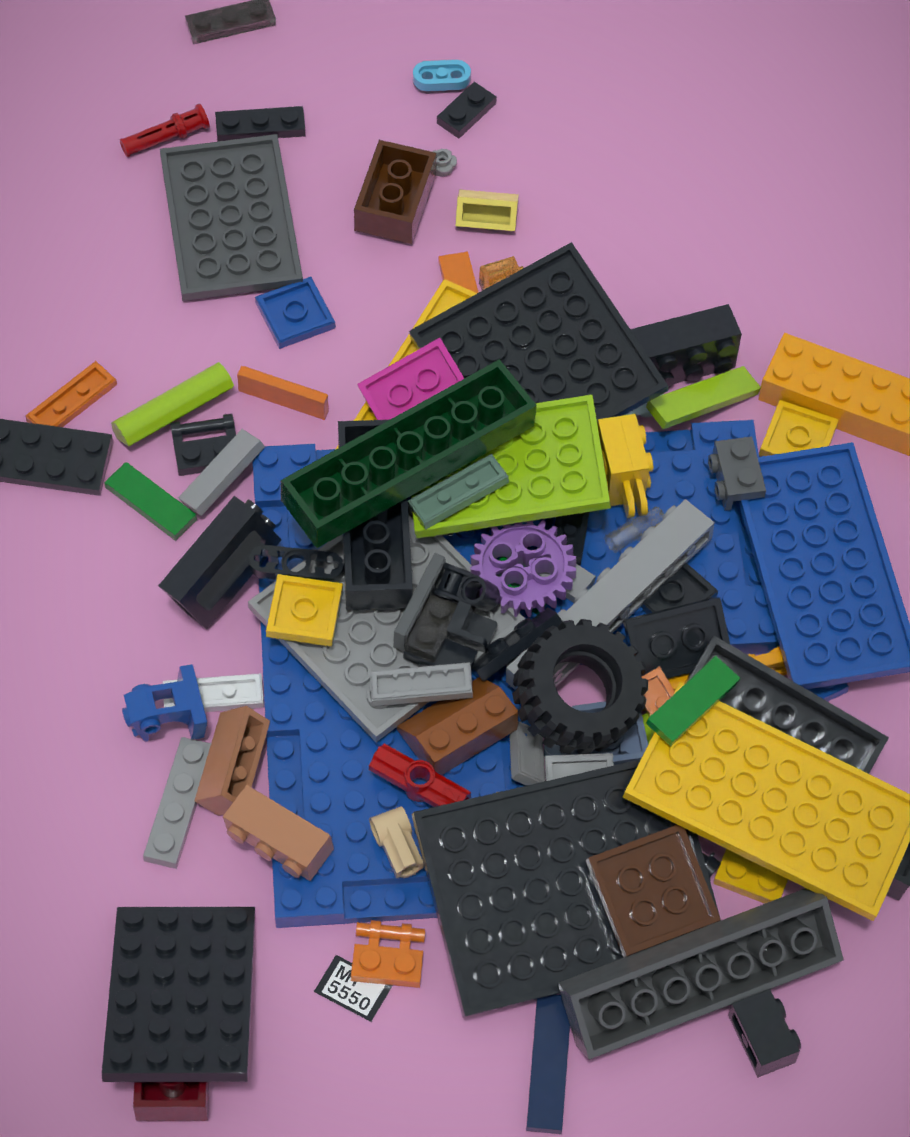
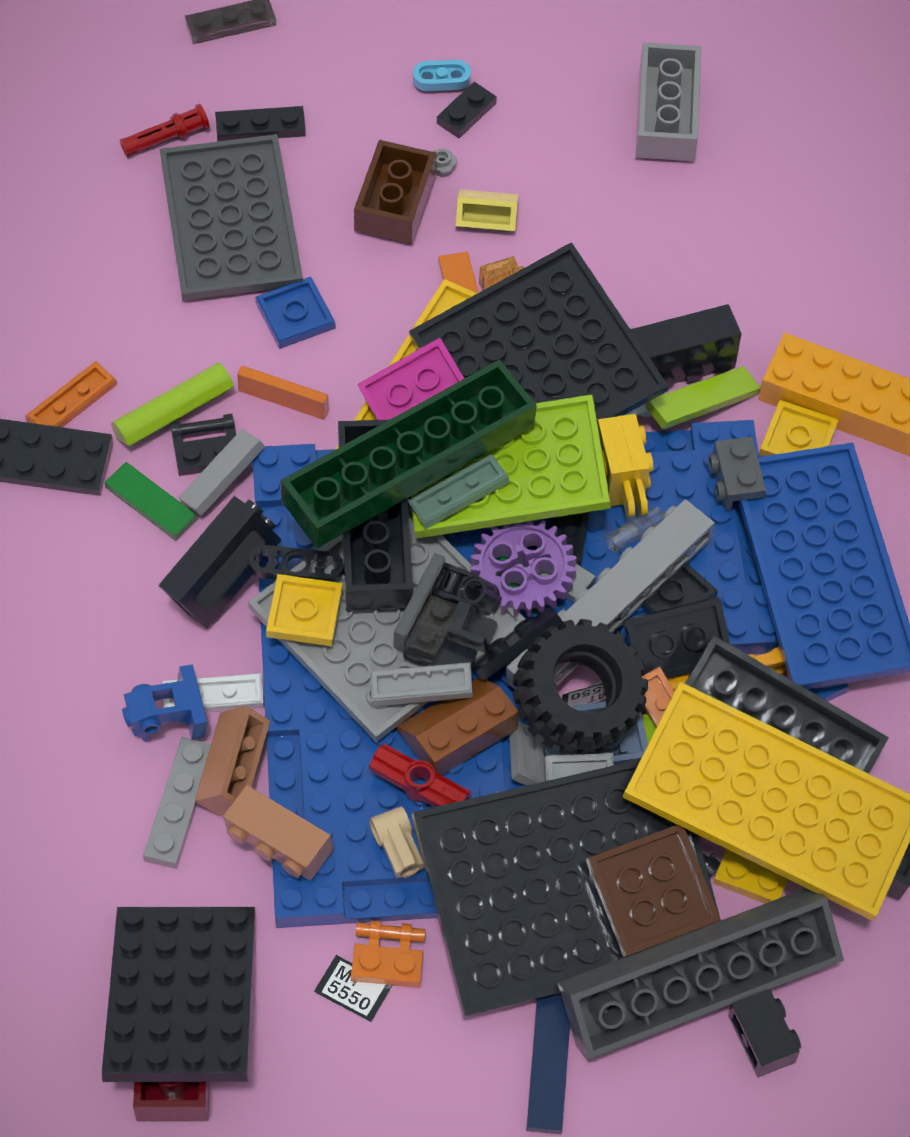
green tile [646,656,741,746] -> none
none -> sticker [562,683,606,707]
none -> light grey brick [636,42,701,161]

